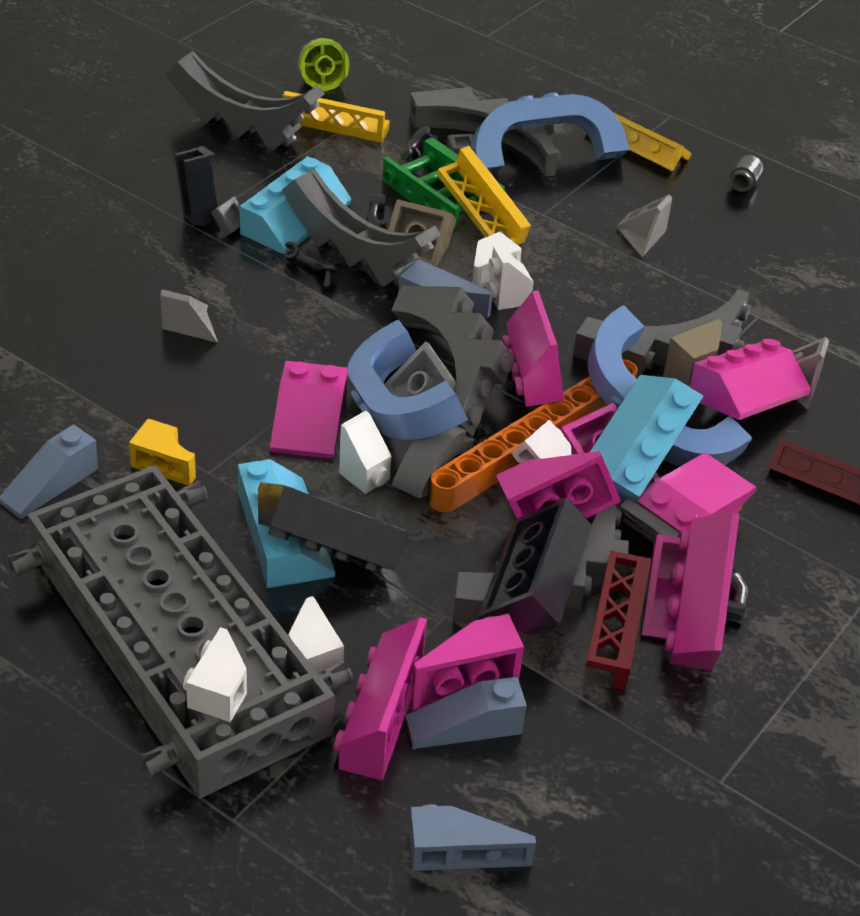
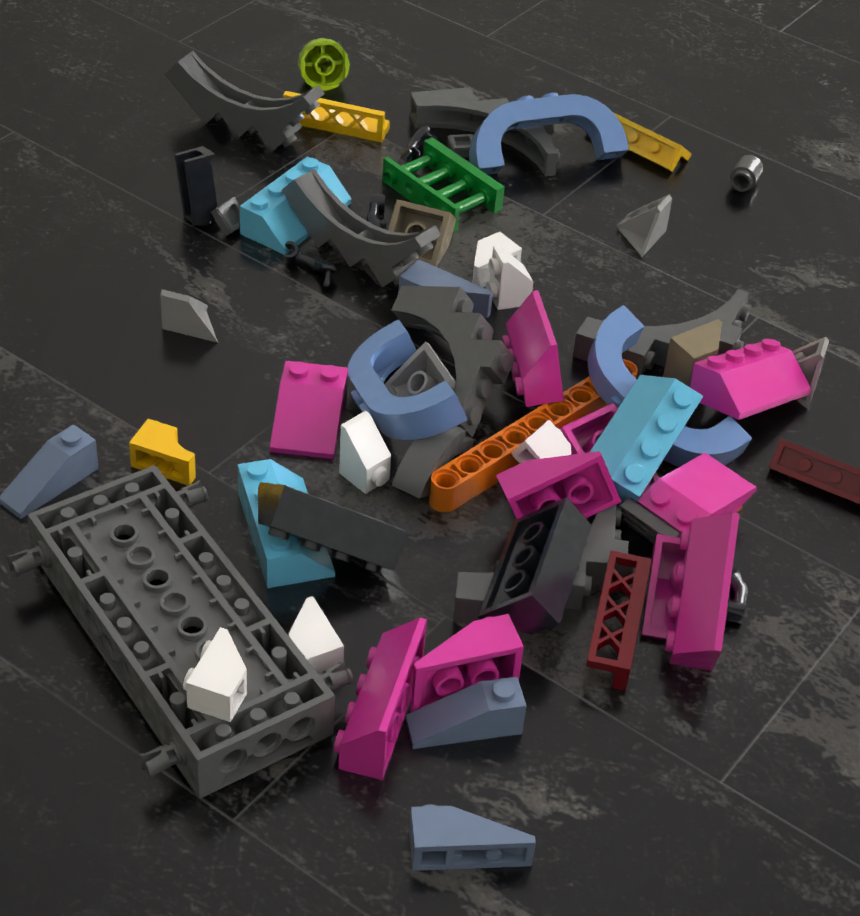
yellow fence [437,146,531,245] -> none

